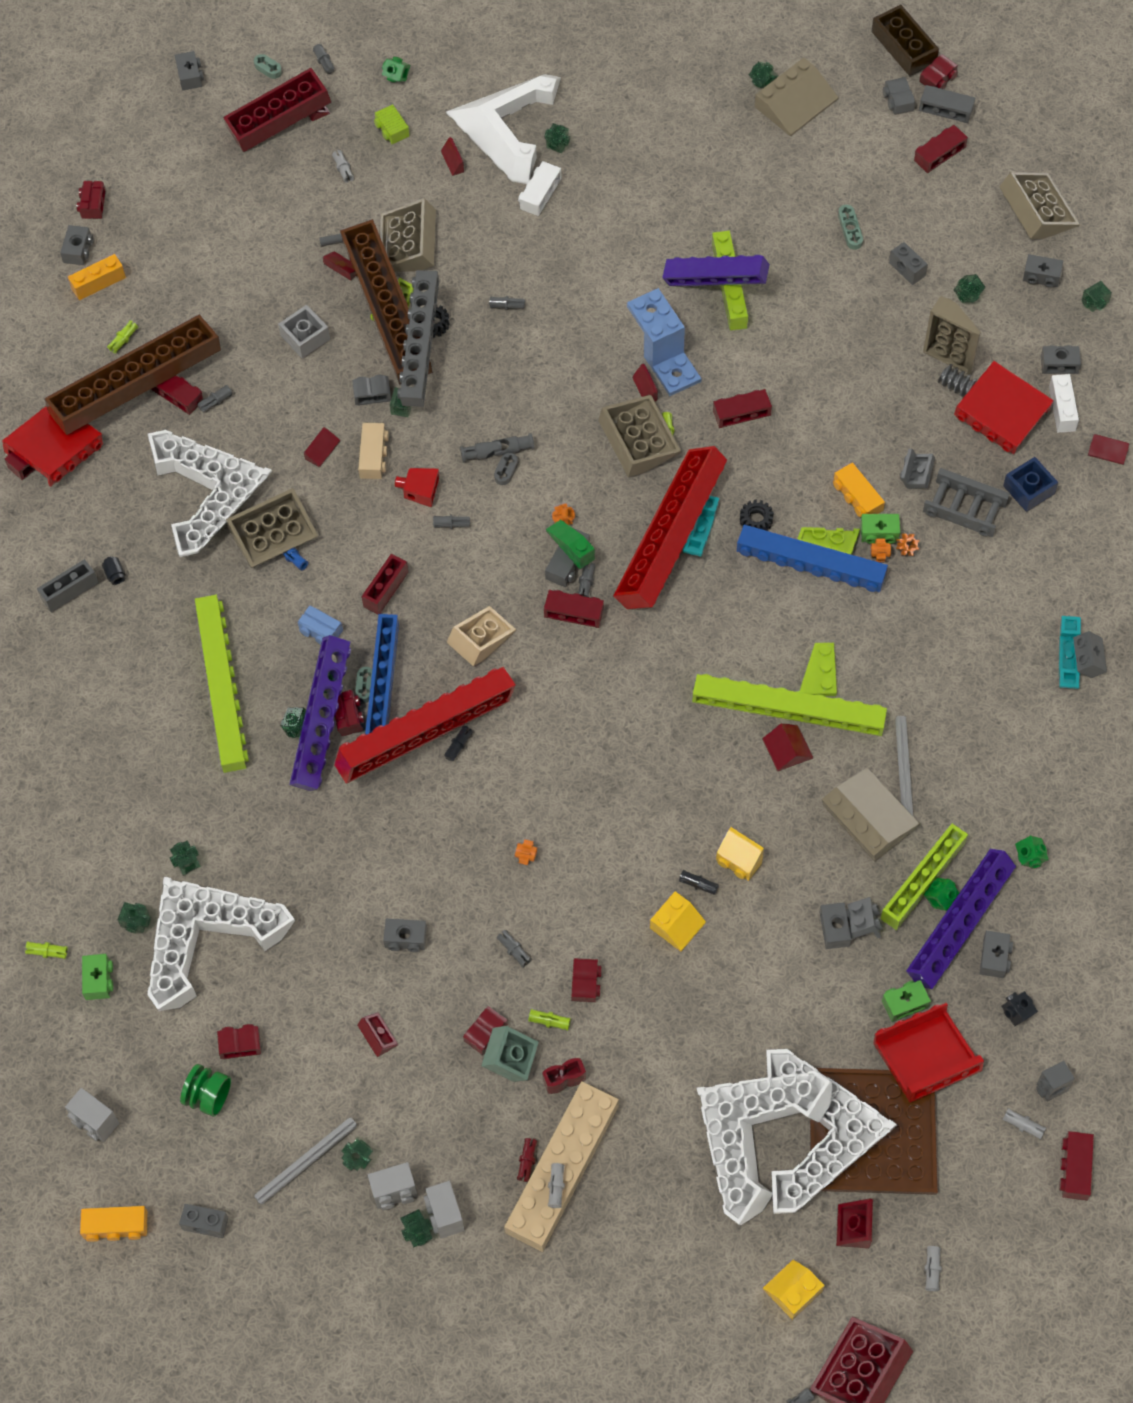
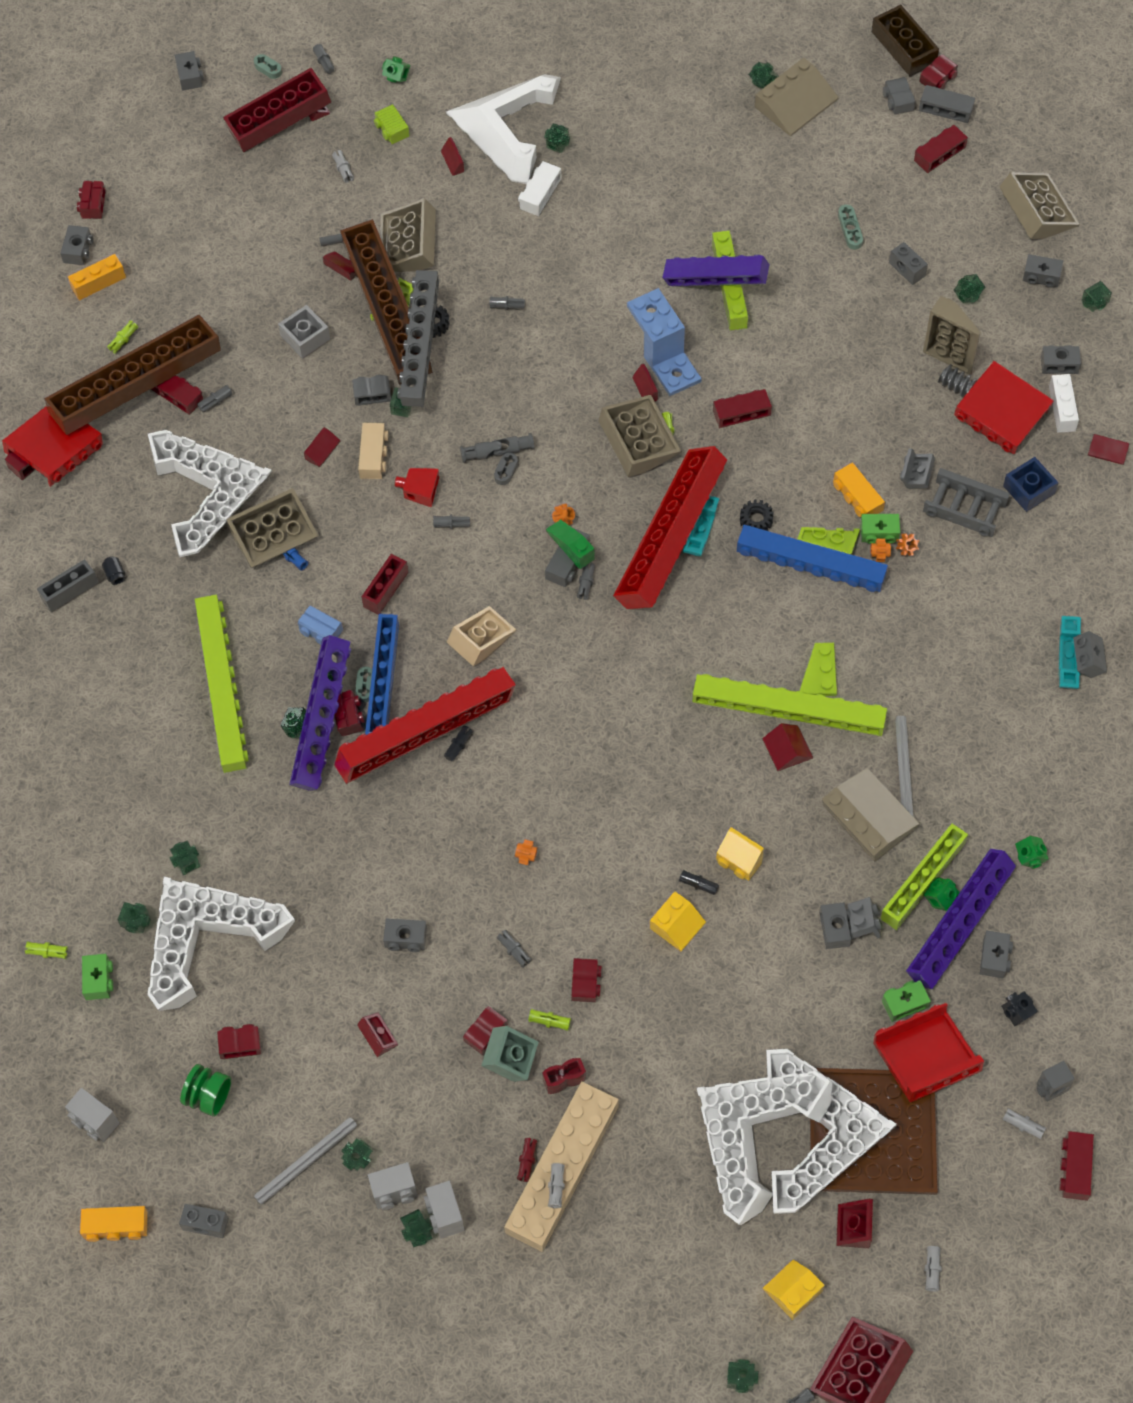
dark red brick [544,590,604,628] -> none
none -> clear green brick [727,1359,759,1393]

